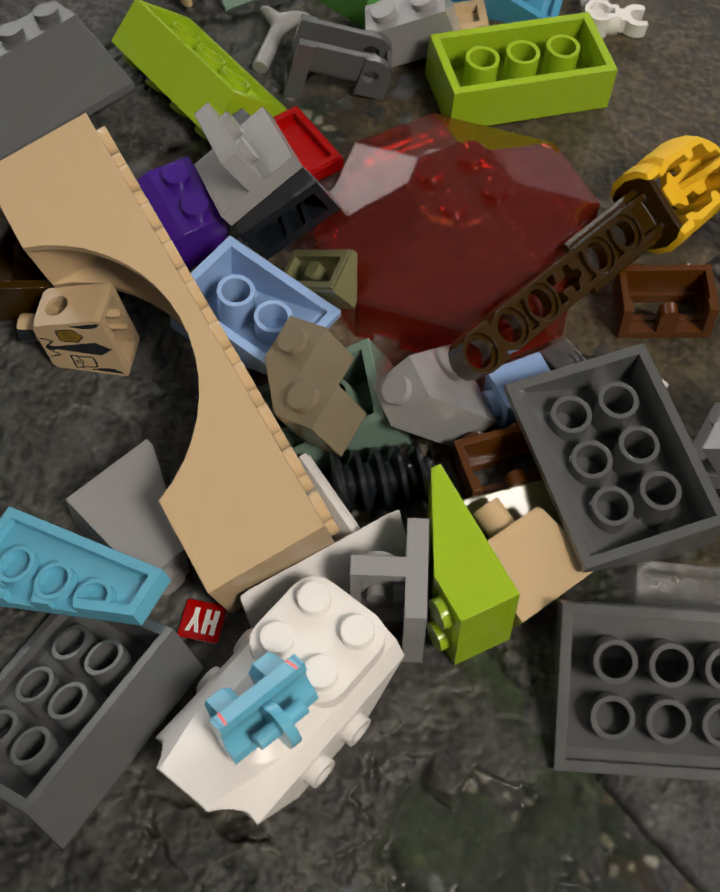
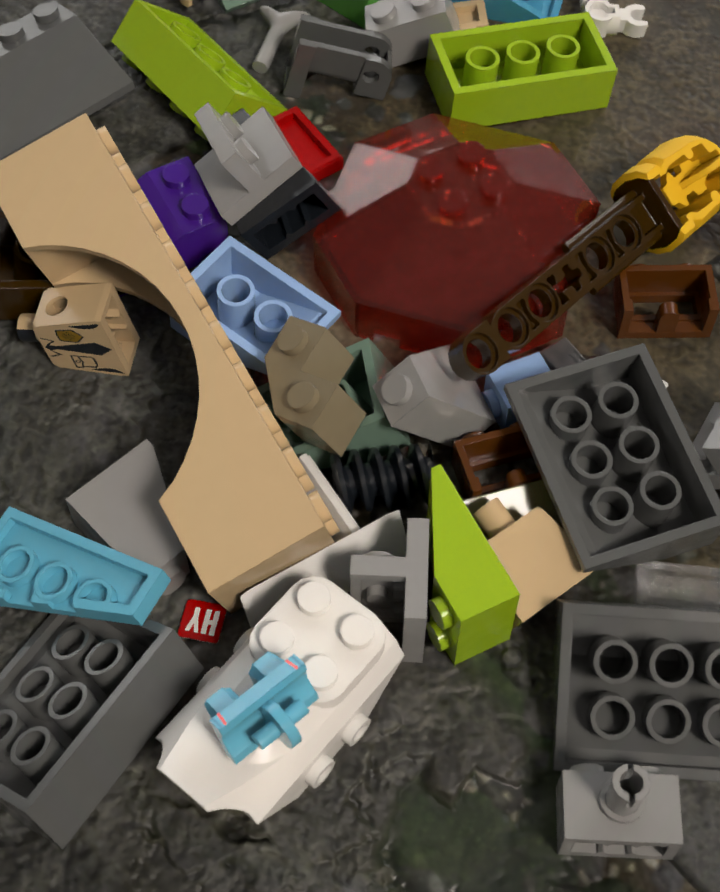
olive slope [283,249,357,309] -> none
none -> light grey brick [556,763,683,860]

